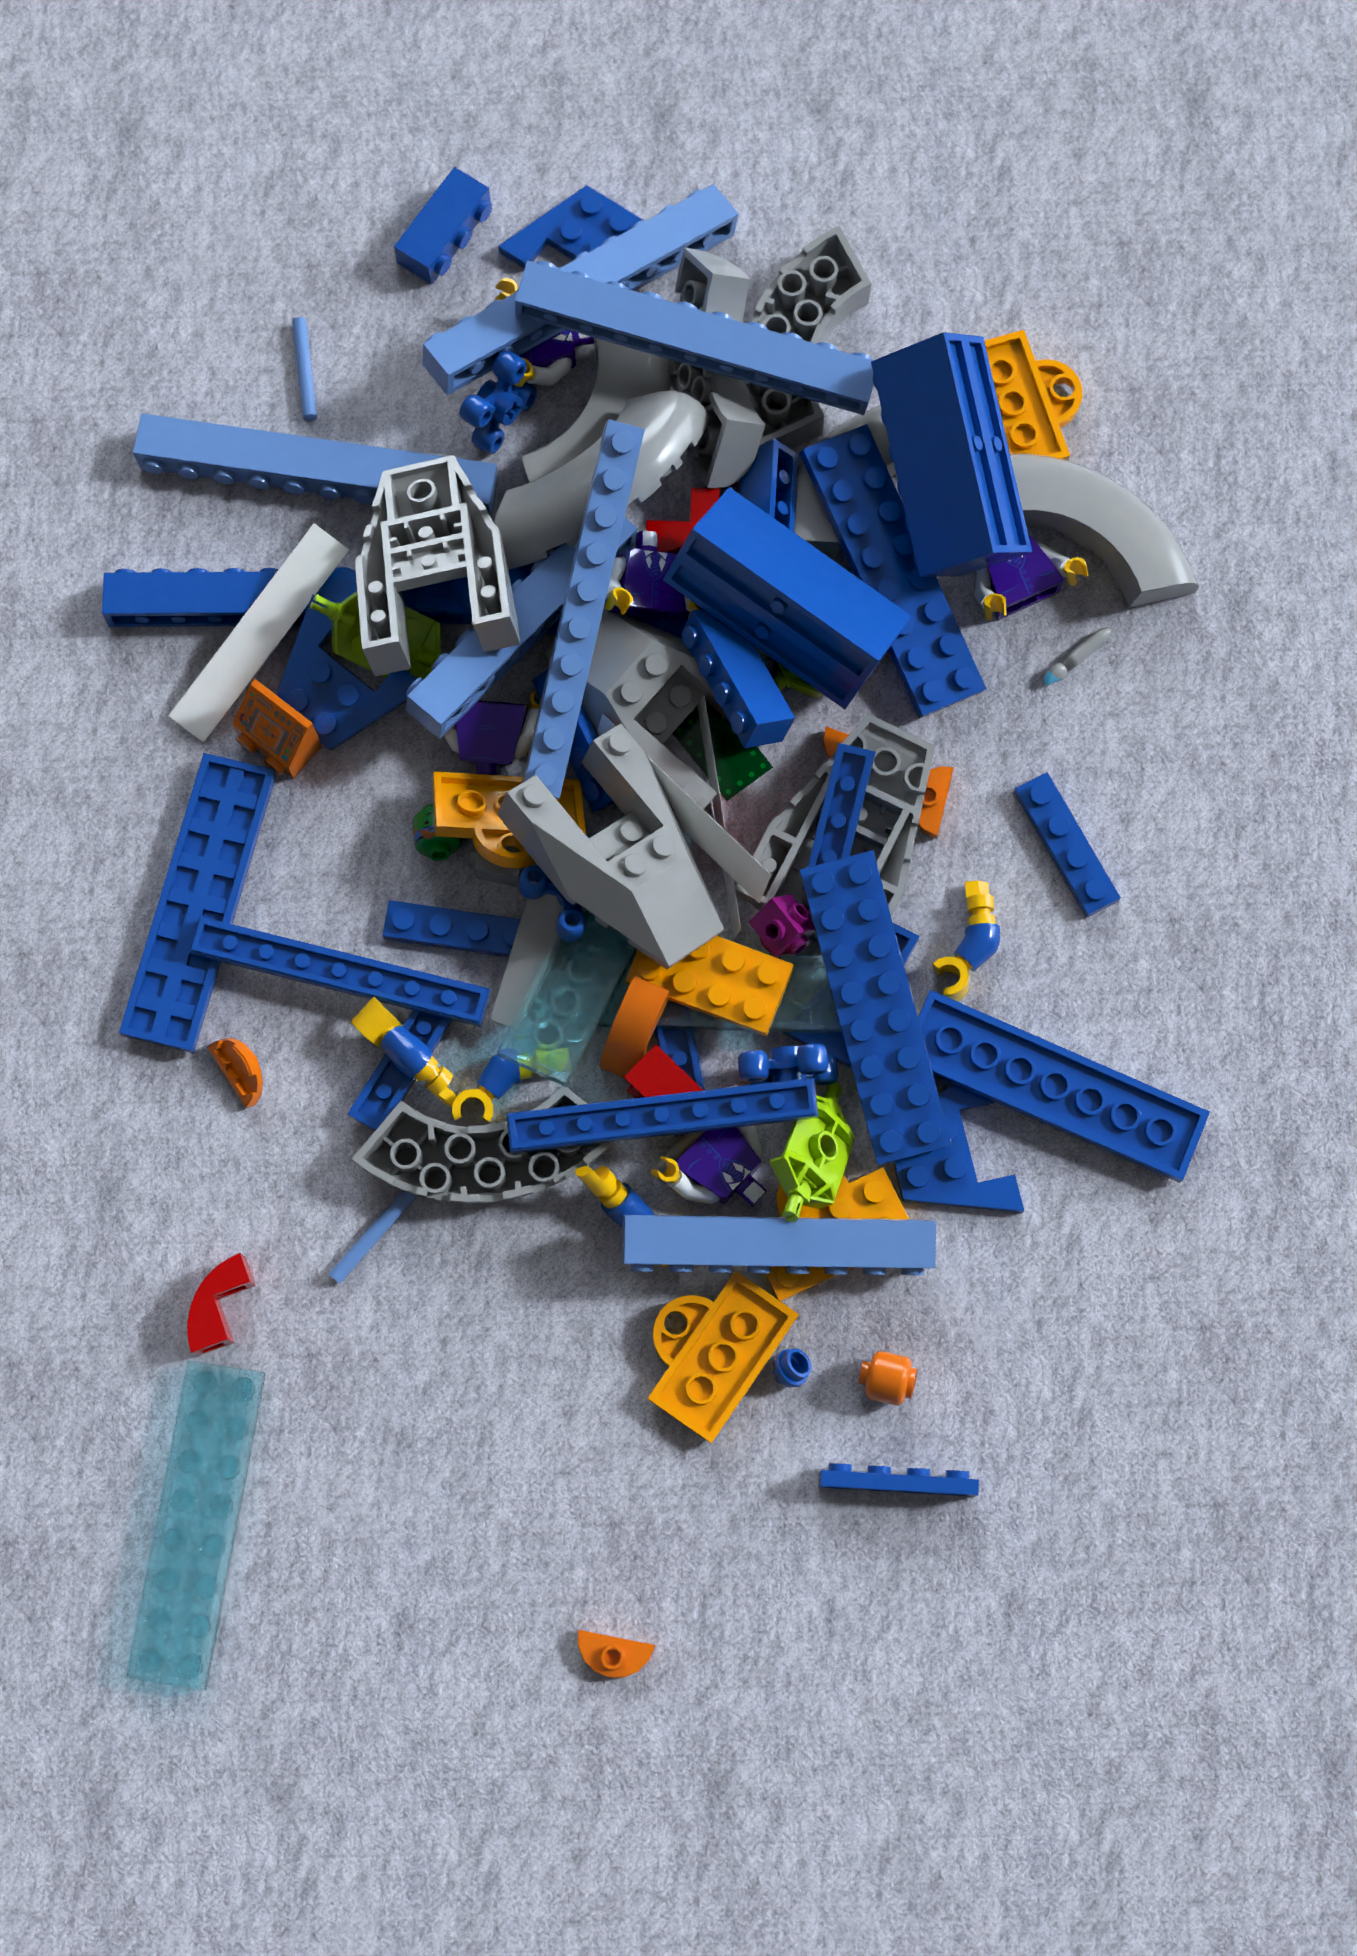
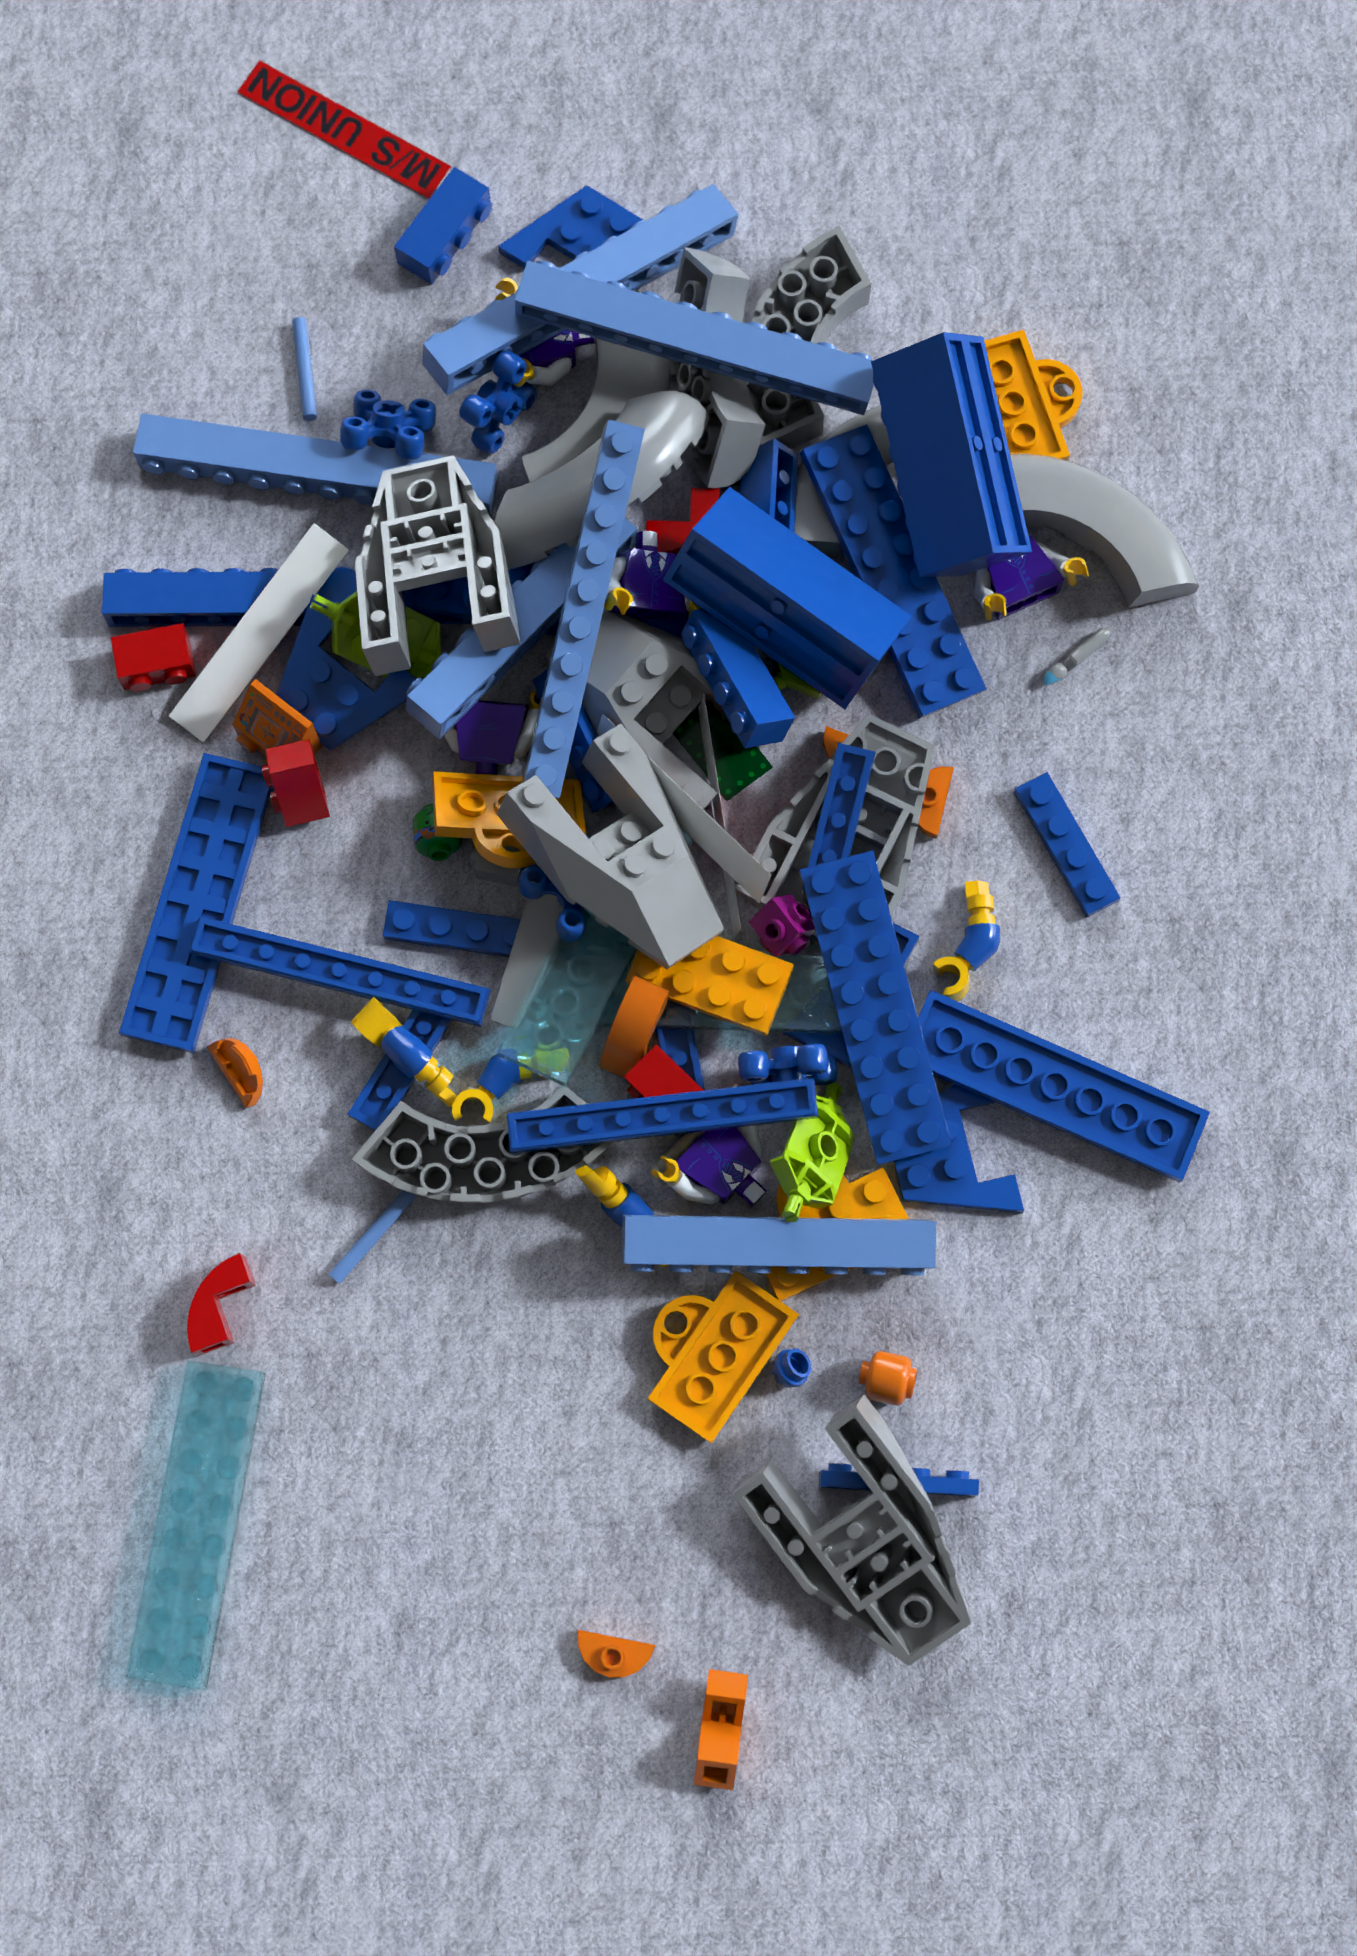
none -> red brick [110,623,196,692]
none -> red sticker [237,60,452,198]
none -> red brick [262,739,330,827]
none -> blue gear [340,389,436,460]
none -> orange brick [693,1669,748,1790]
none -> light grey wedge [732,1394,973,1666]

